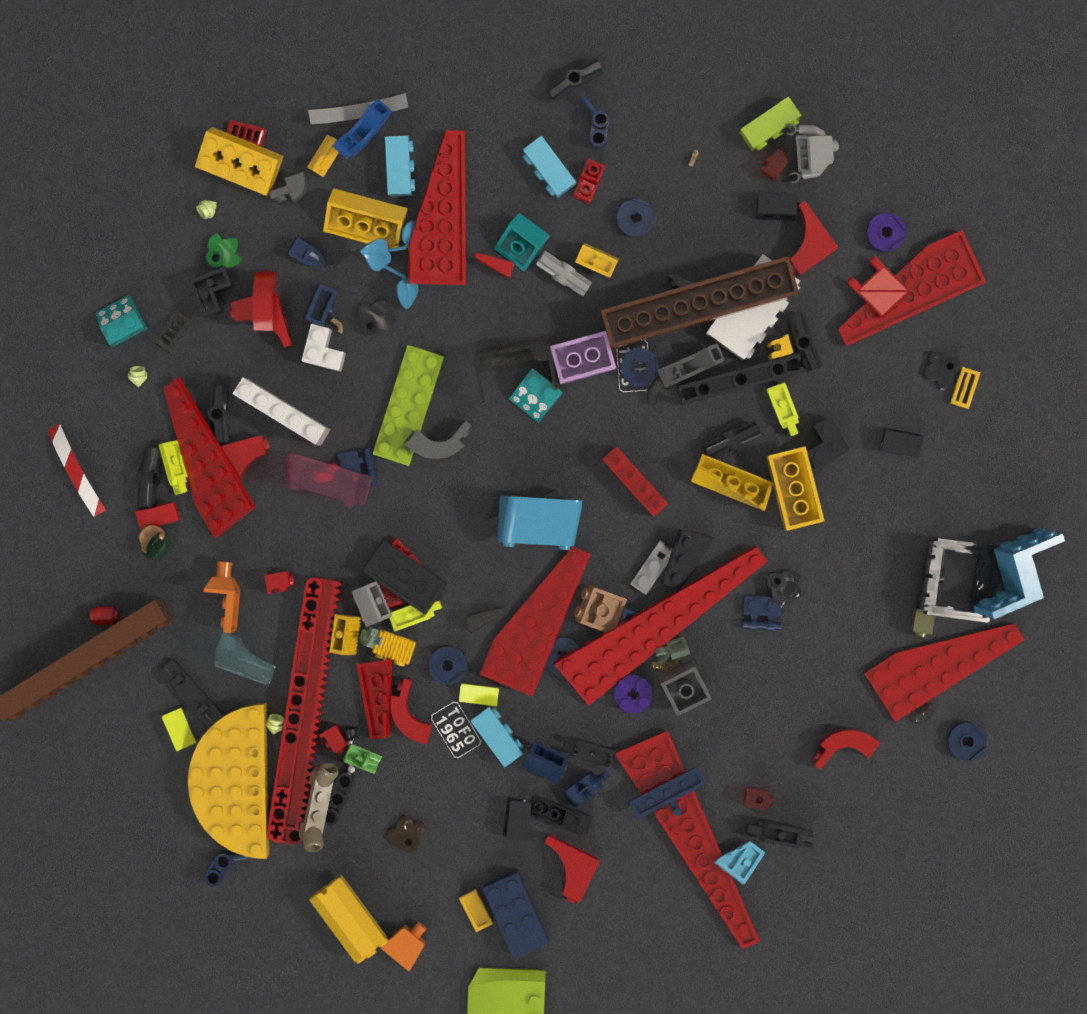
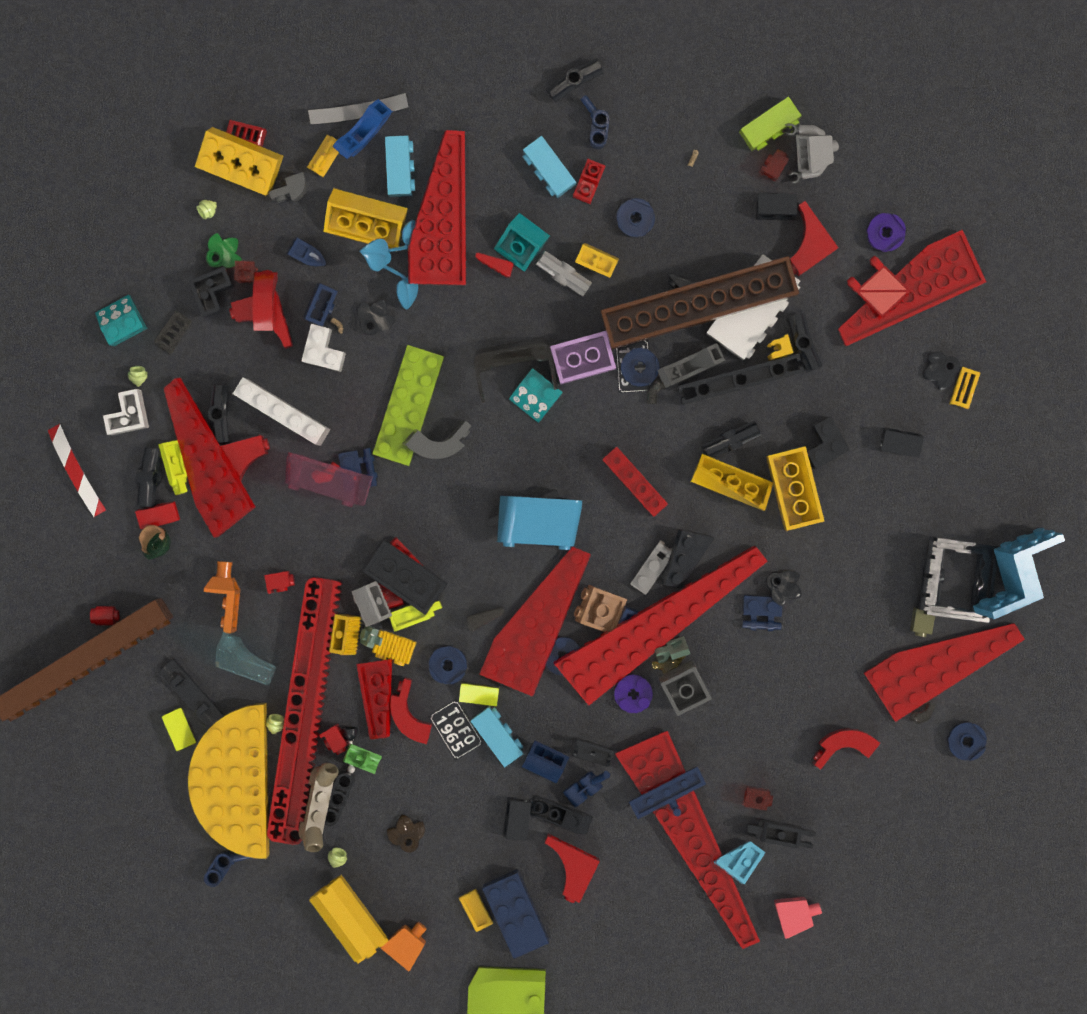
neon yellow hinge [766,382,799,437] -> none
none -> white brick [103,389,149,435]
none -> clear red brick [234,261,257,283]
none -> yellowish green plate [328,848,347,868]
none -> coral torso [774,897,822,939]

